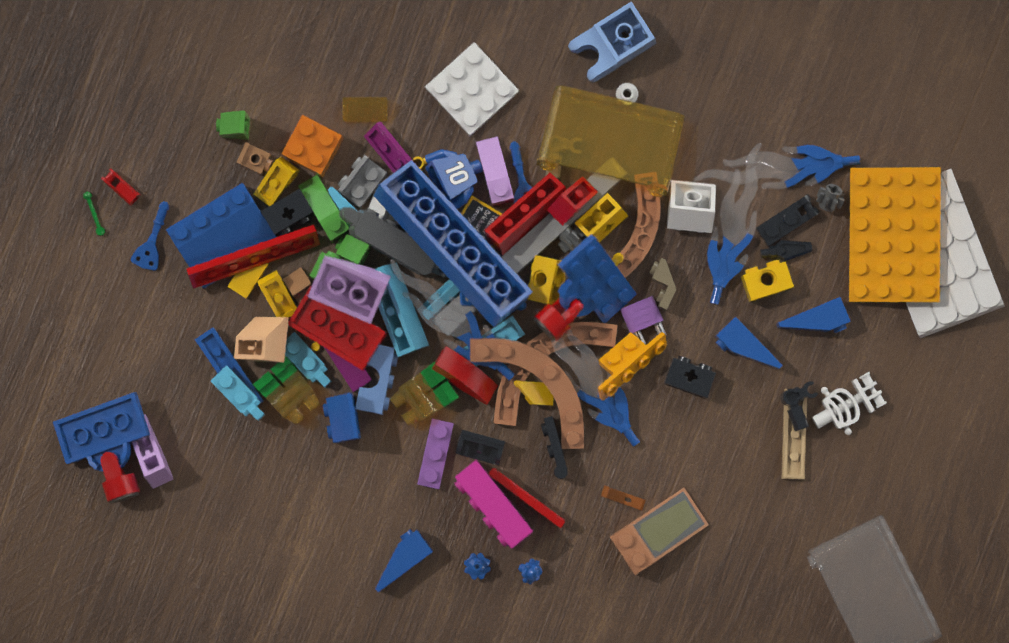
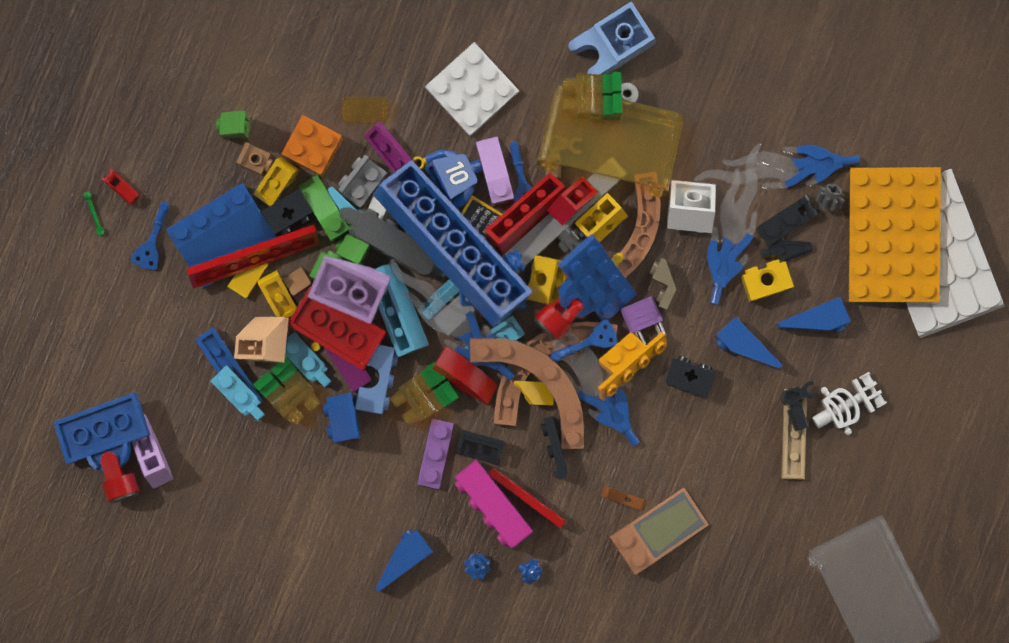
none -> blue plant [503,250,525,274]
none -> blue piece [551,320,618,362]
none -> clear yellow hips [562,72,622,120]

